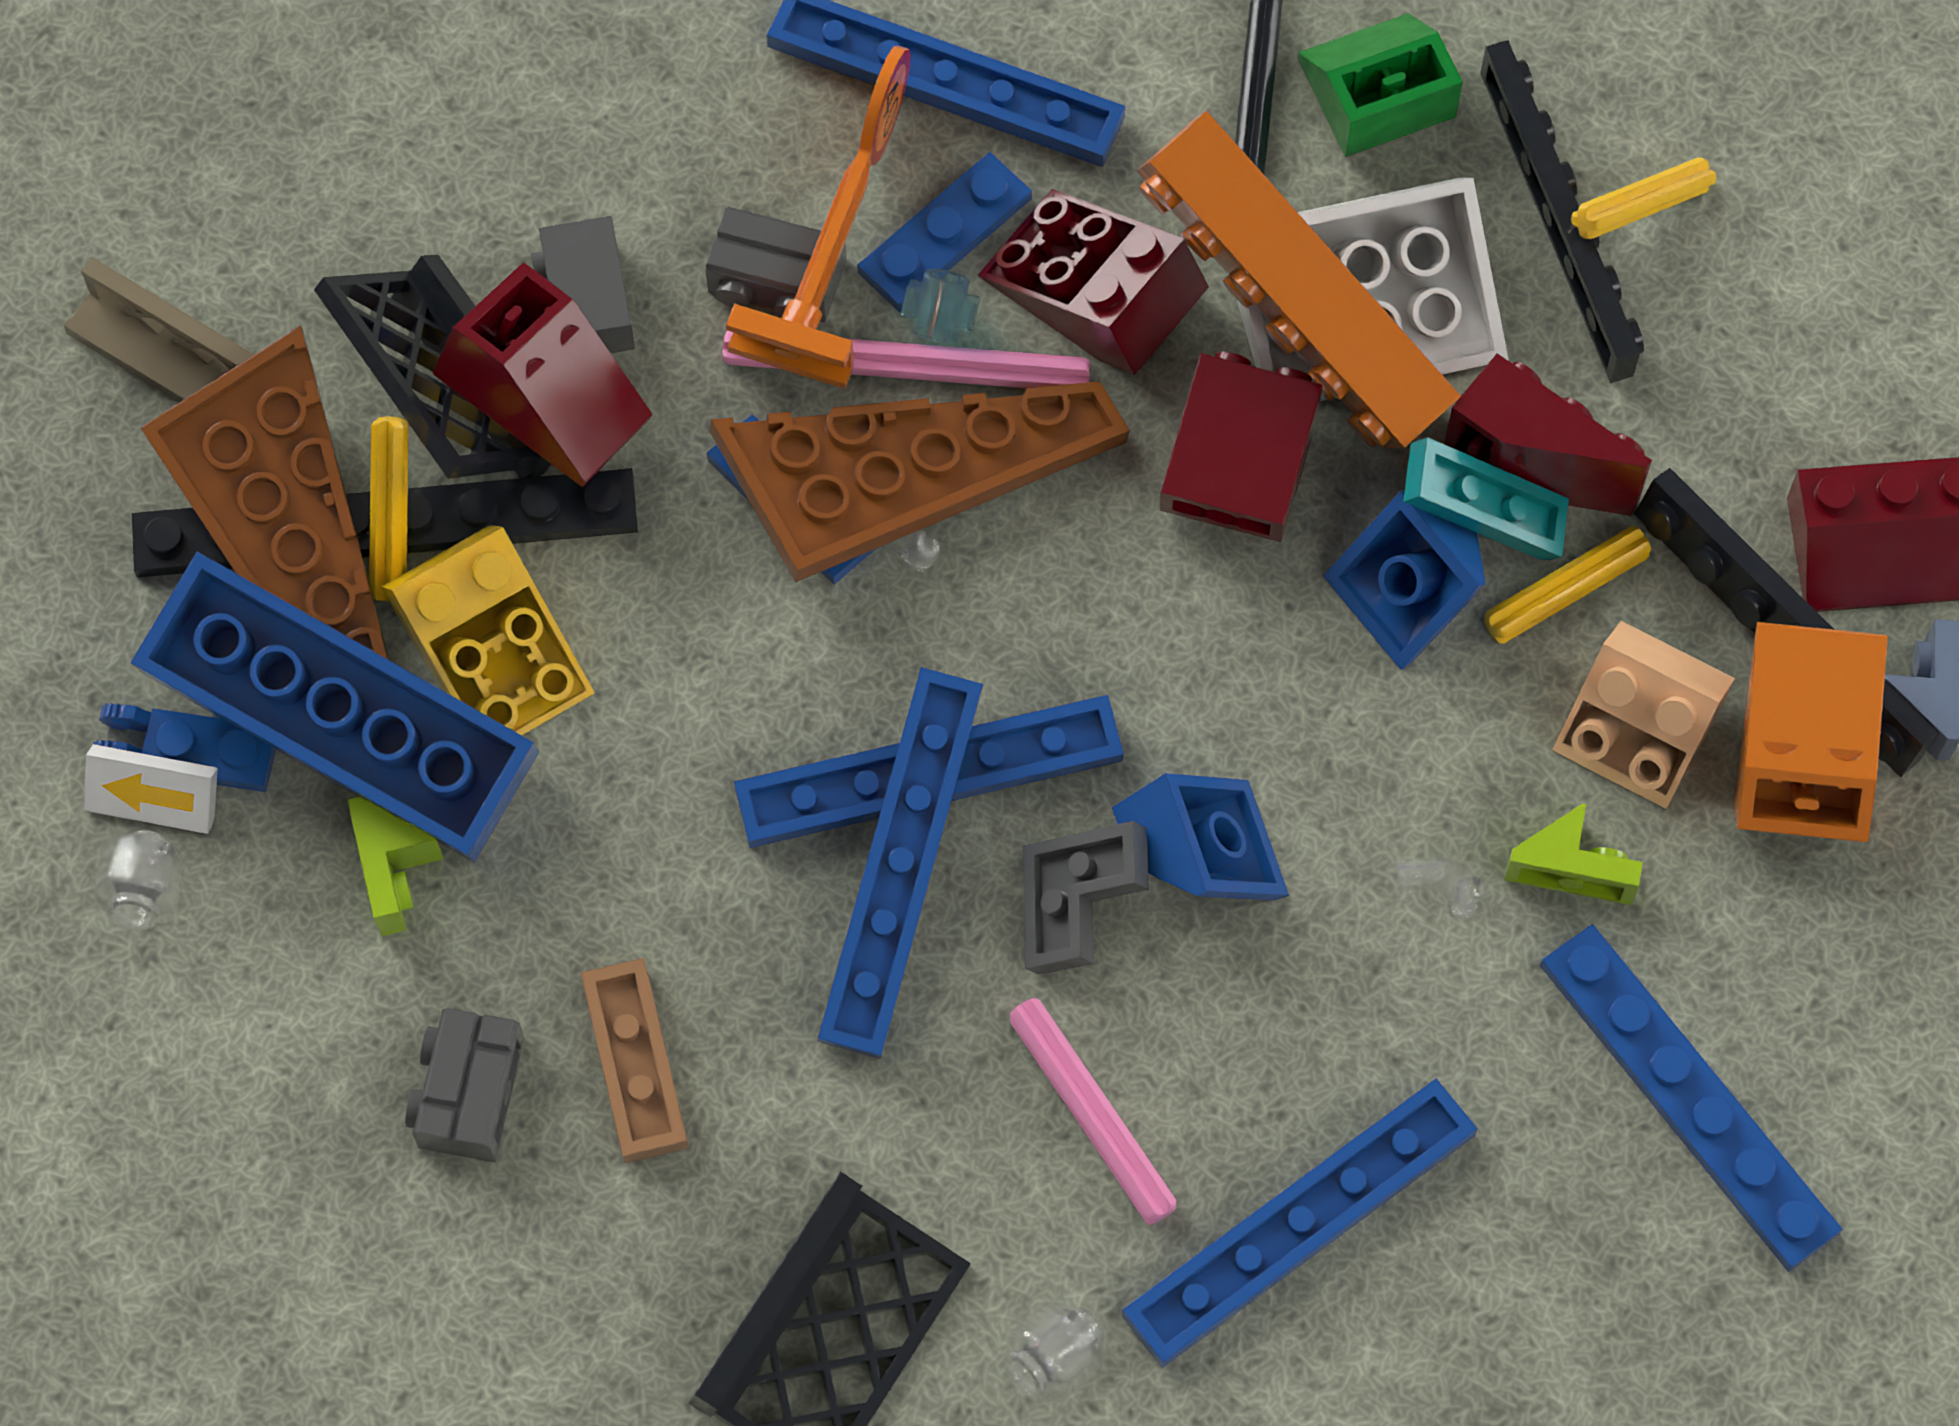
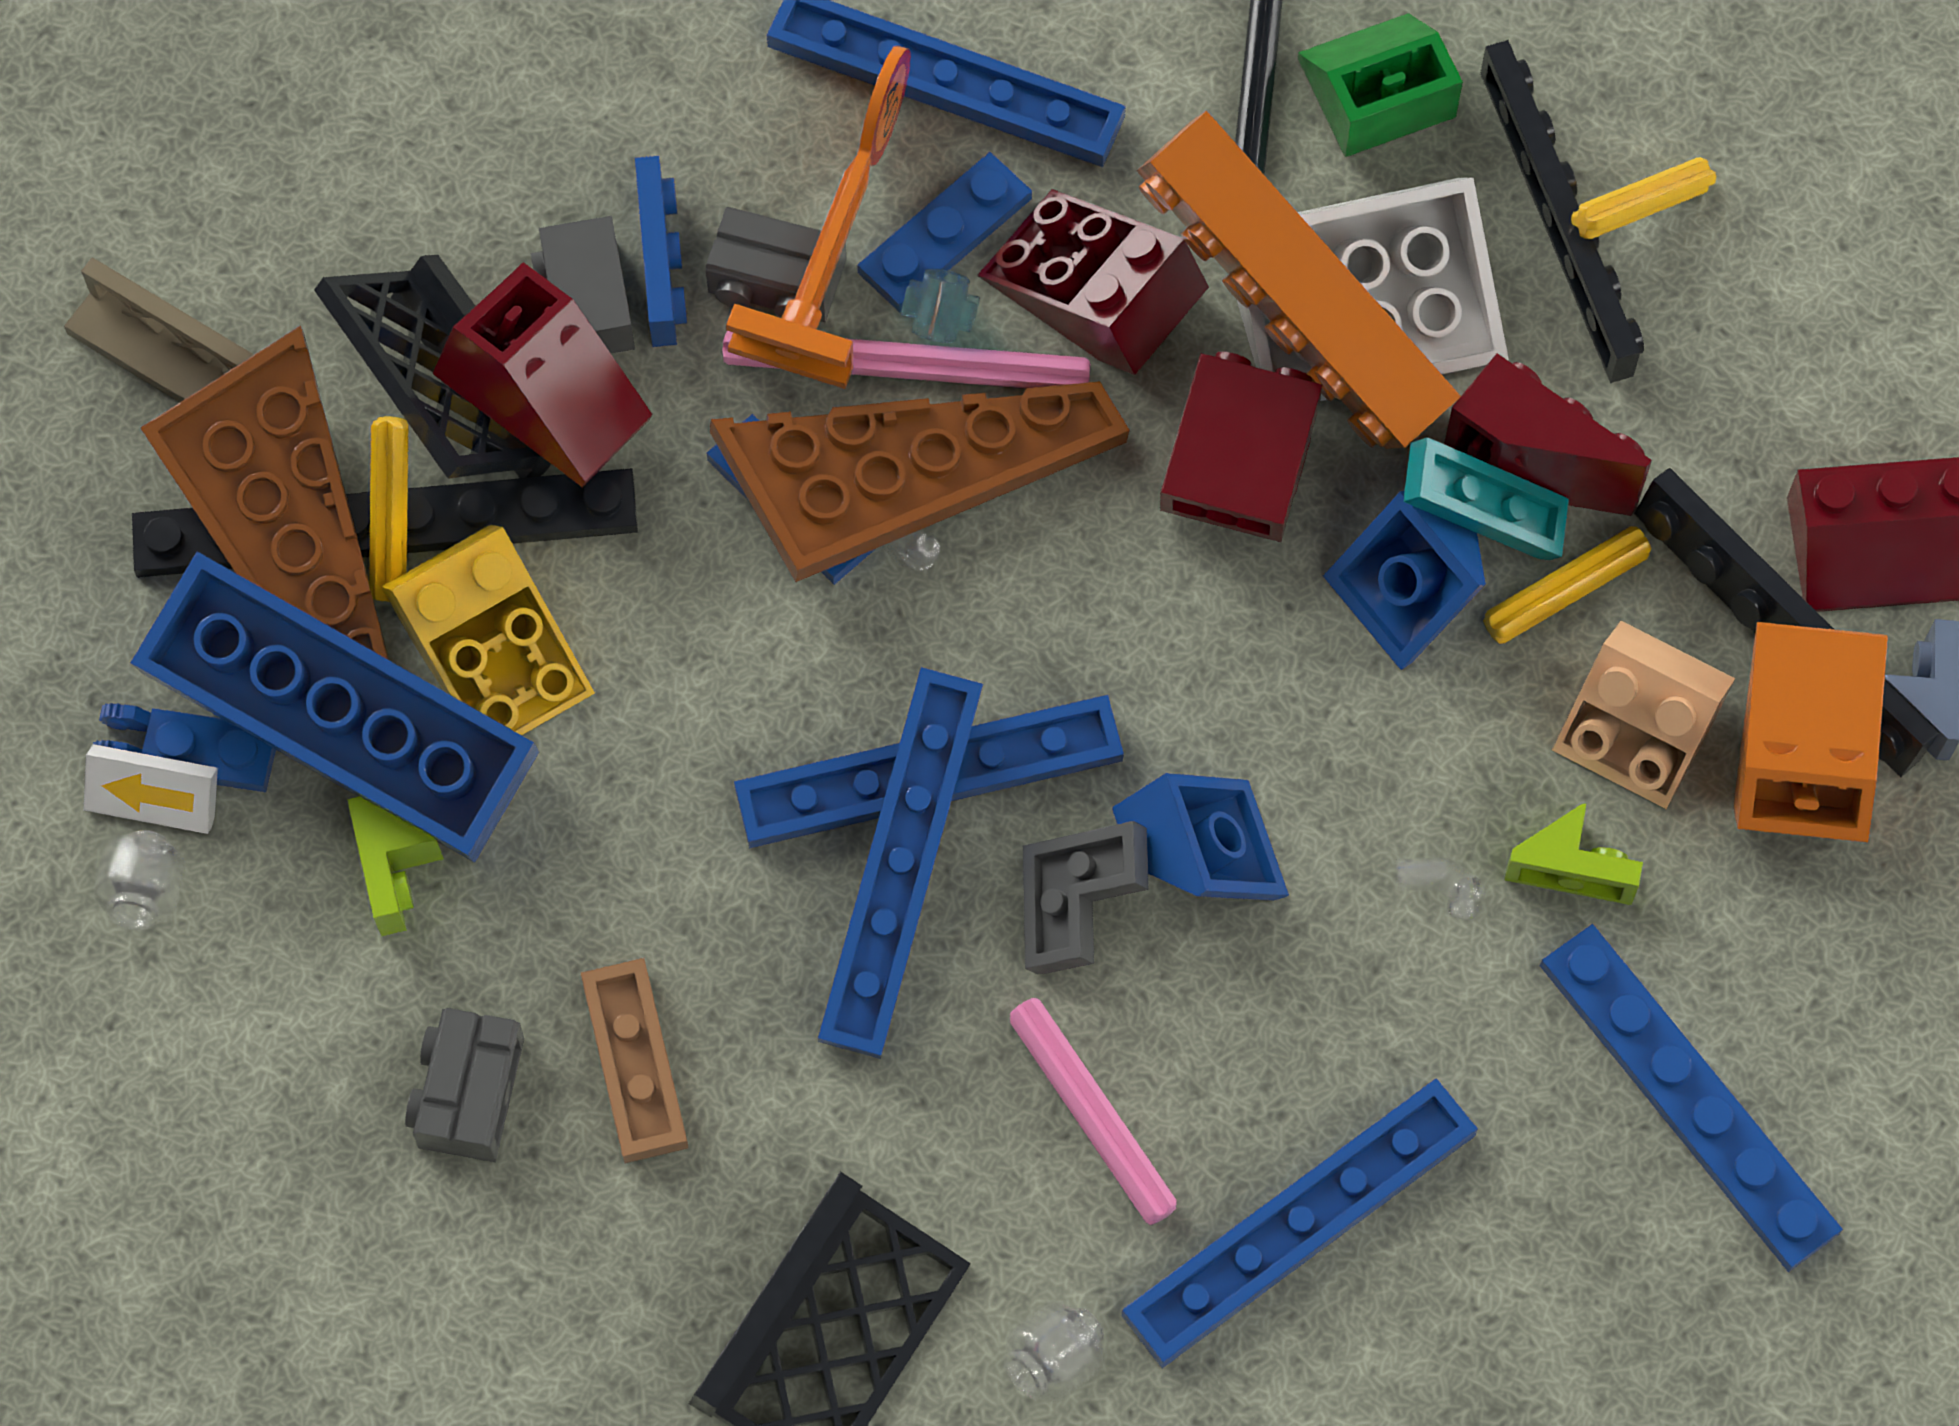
none -> blue plate [635,155,687,347]

